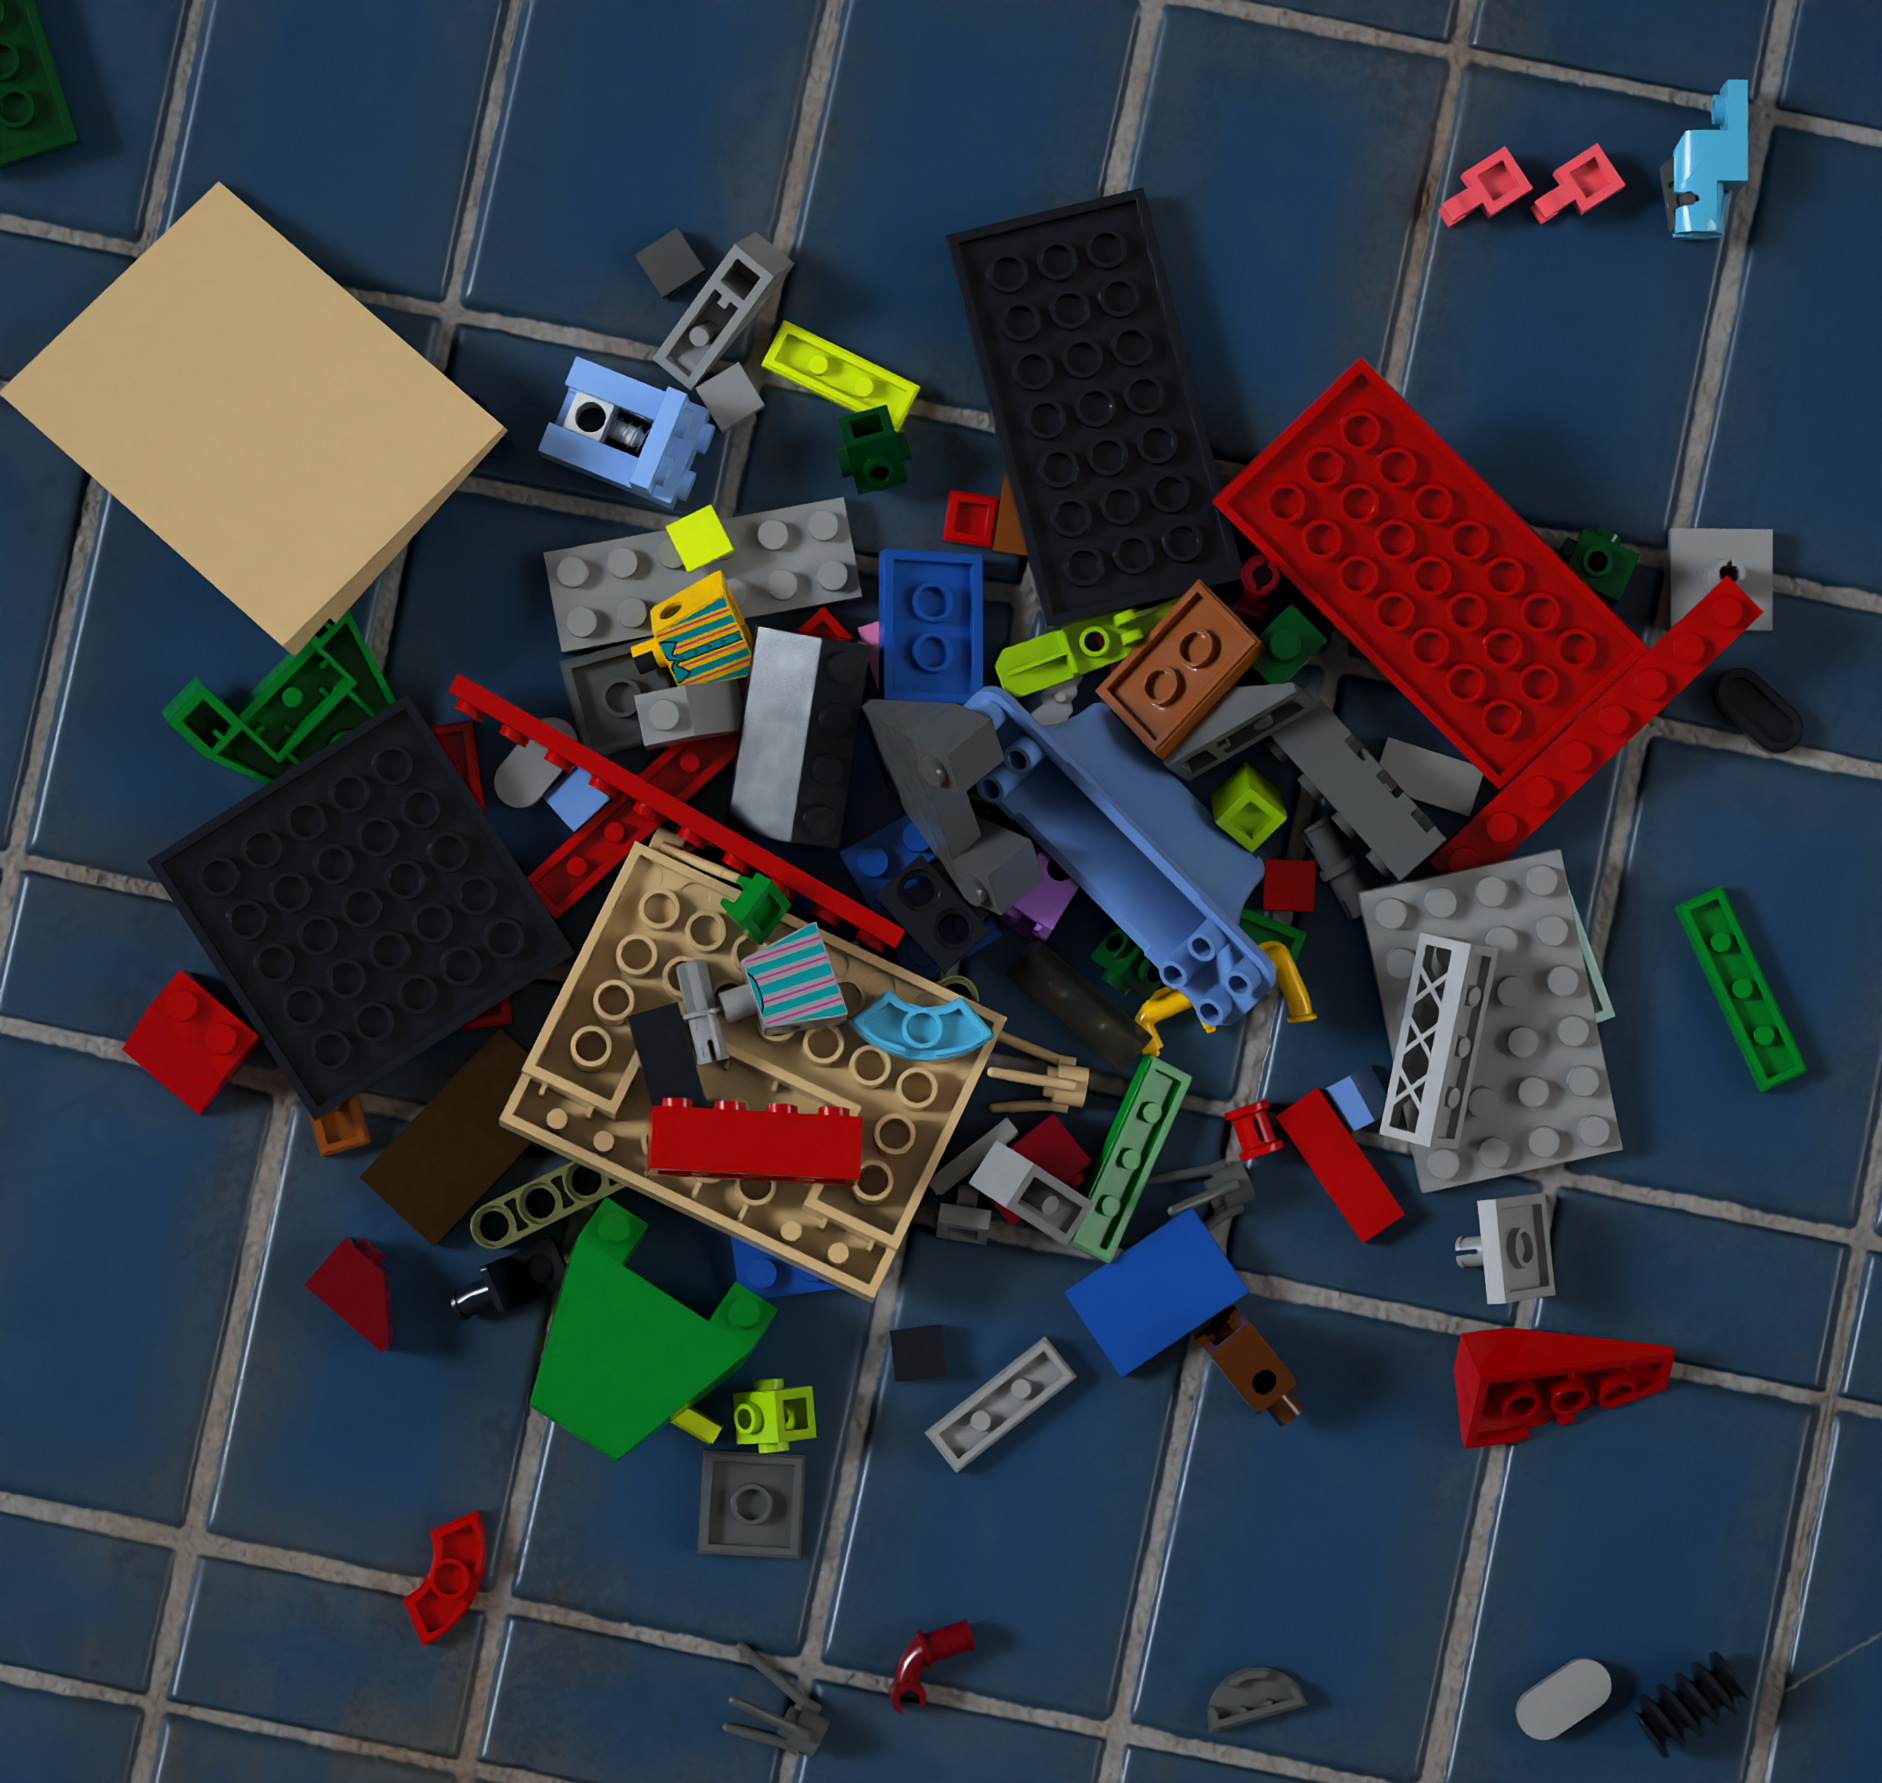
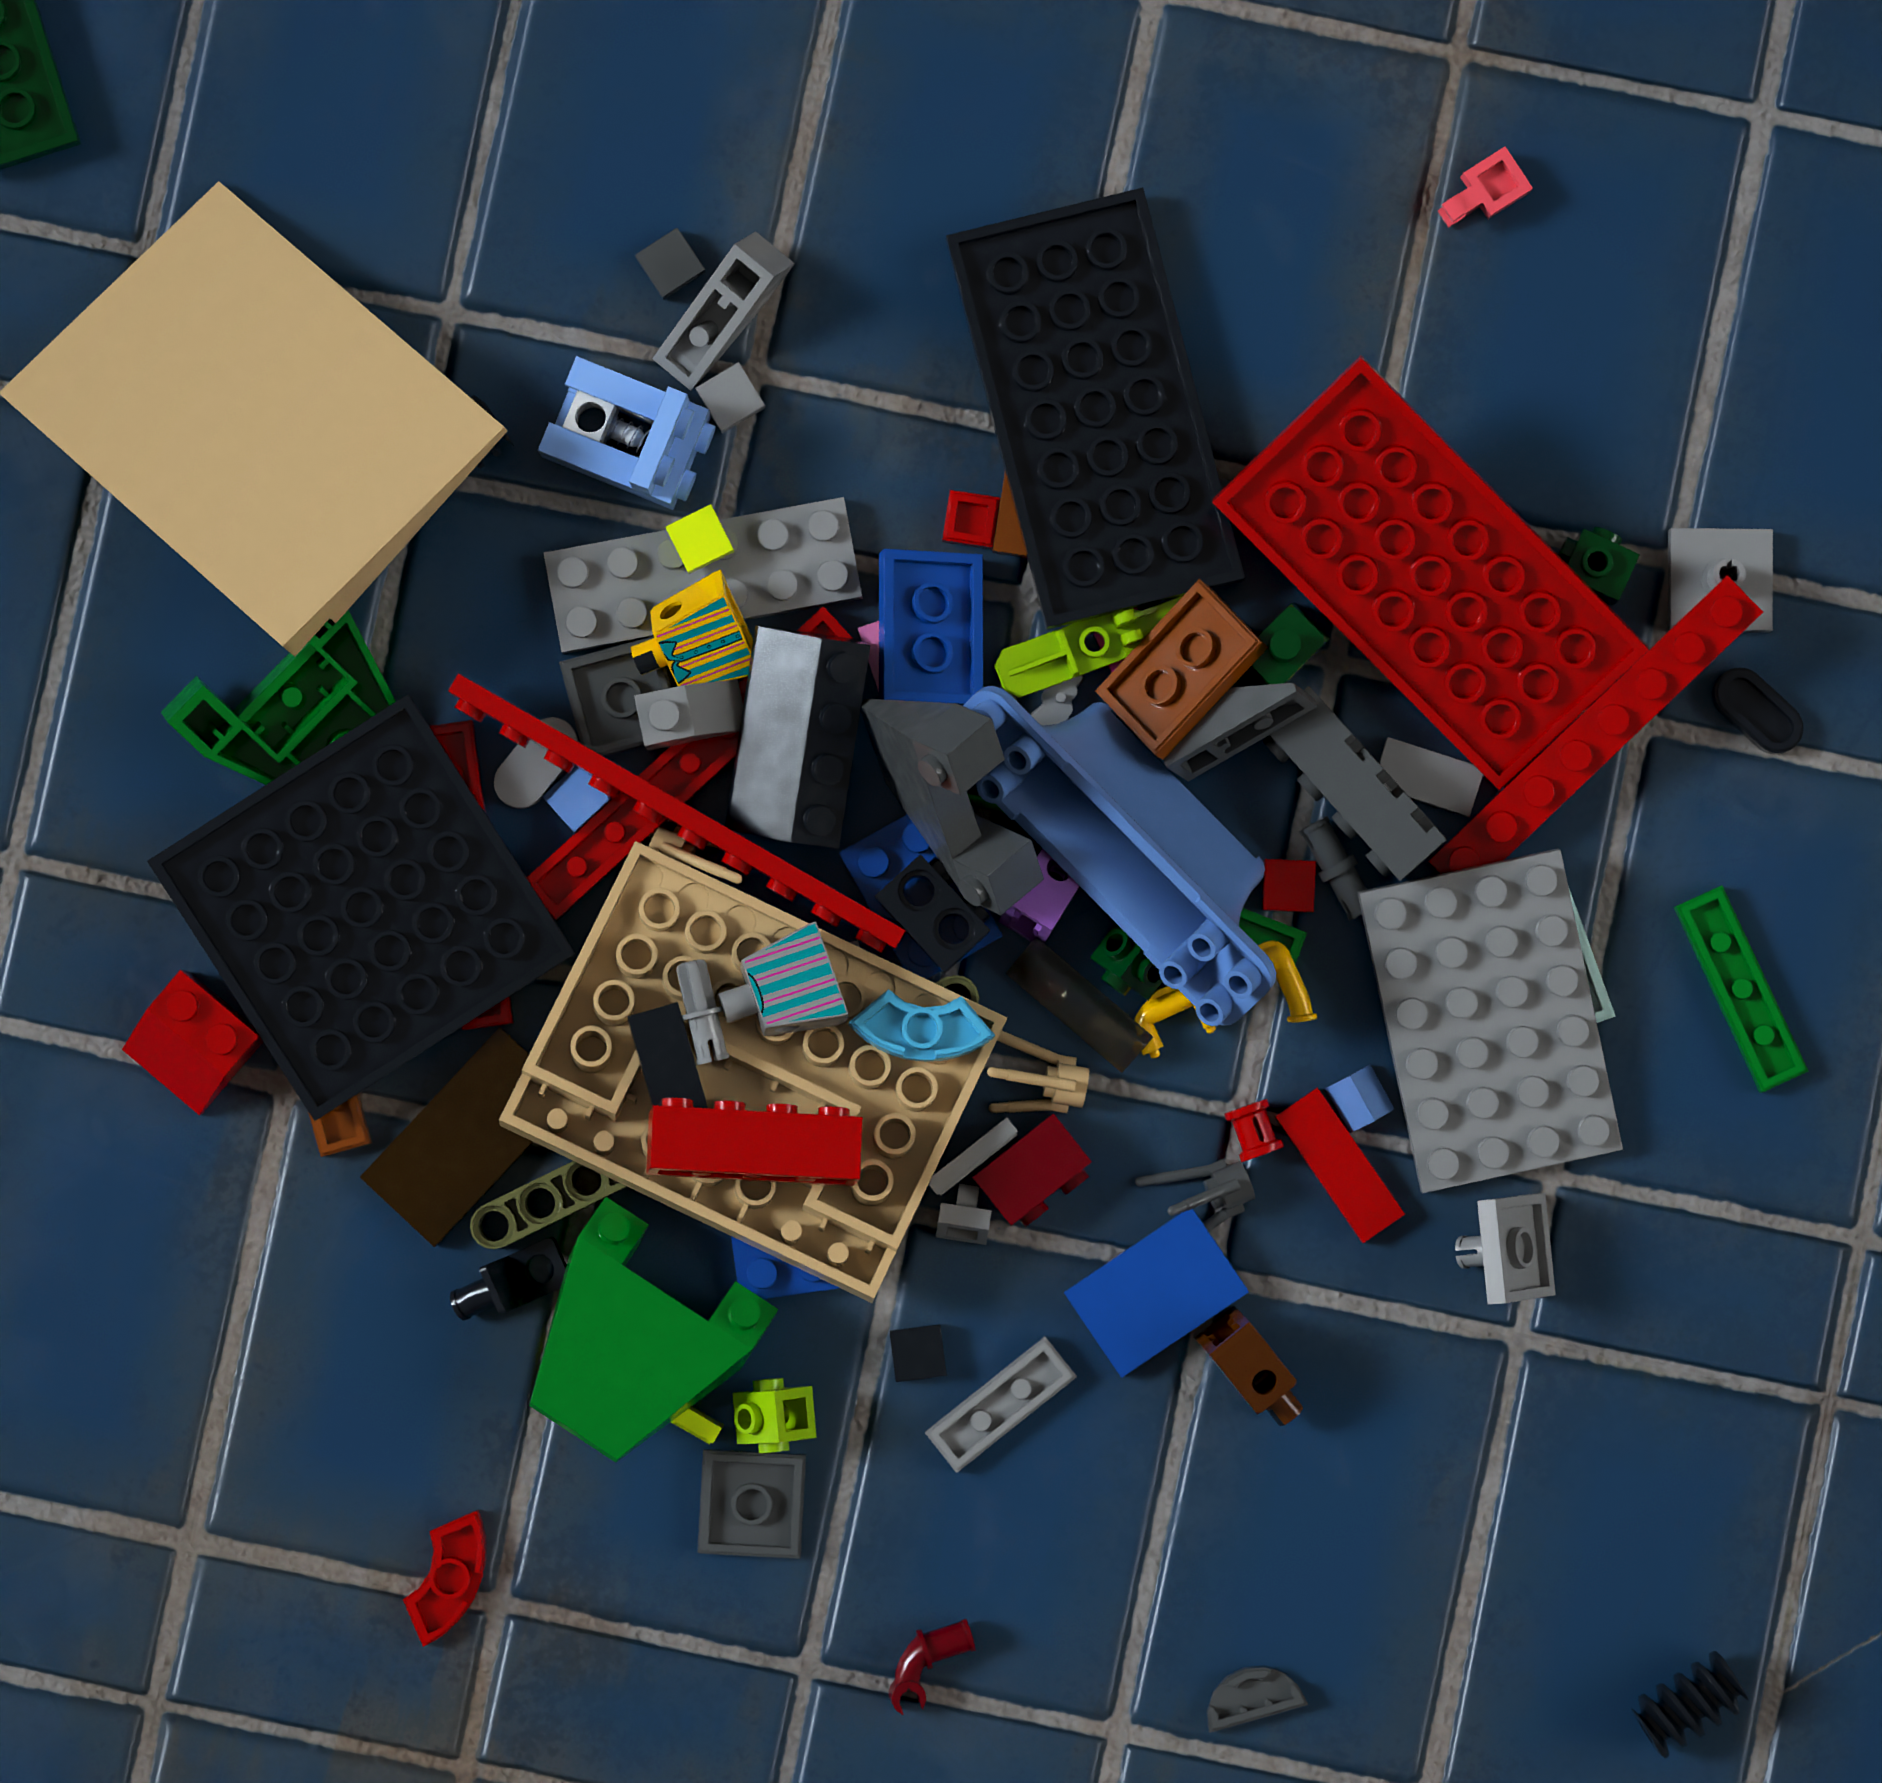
dark red slope [304,1237,394,1353] -> none
green tile [720,872,792,945] -> none
dark grey plant [722,1642,830,1757] -> none
neon yellow tile [761,320,921,432] -> none
dark green brick [835,405,912,495] -> none
light grey slope [969,1140,1094,1247] -> none
green tile [1068,1054,1193,1263] -> none
lime panel [1211,762,1287,853] -> none
dark red piece [1235,555,1281,630] -> none
light grey fence [1379,932,1499,1149] -> none
red wedge [1454,1327,1675,1449] -> none
light grey tile [1515,1657,1611,1740] -> none
coral plate [1529,143,1625,225] -> none
medium azure plate [1659,79,1748,240] -> none

